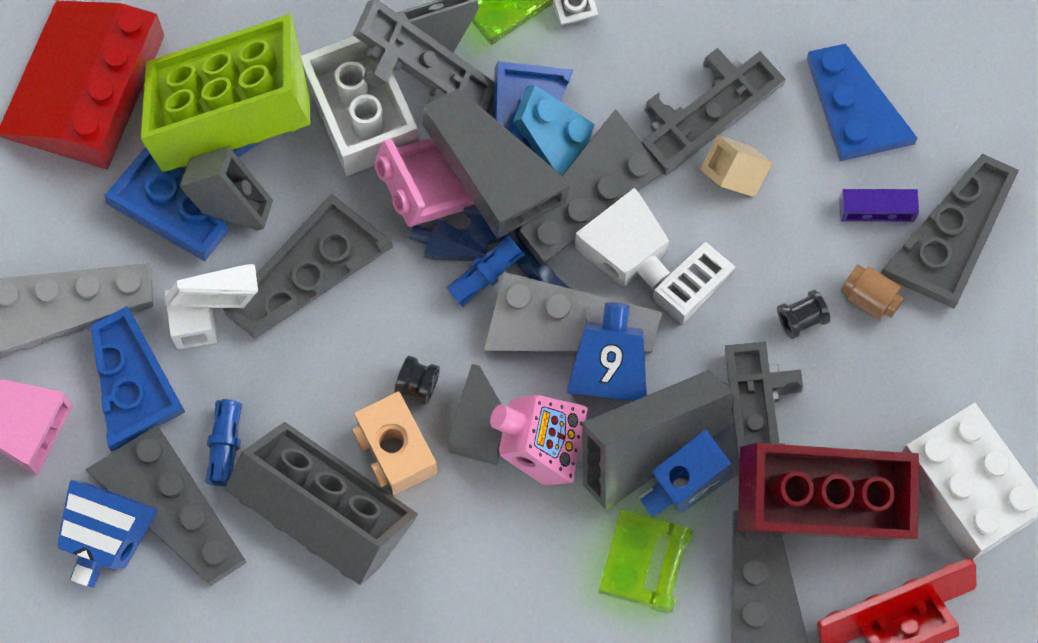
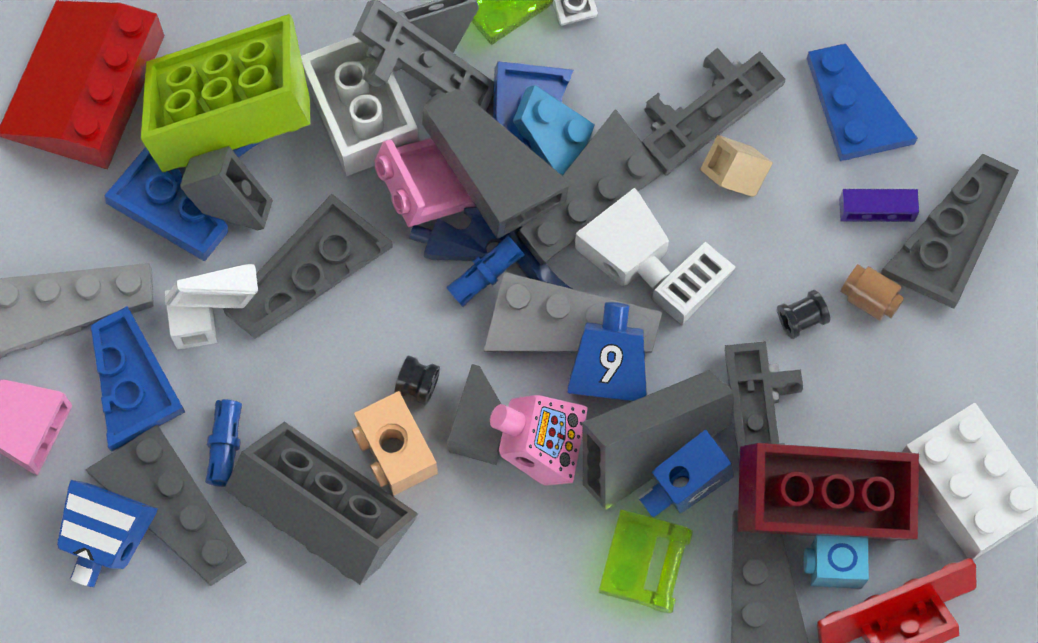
none -> medium azure brick [804,535,869,589]

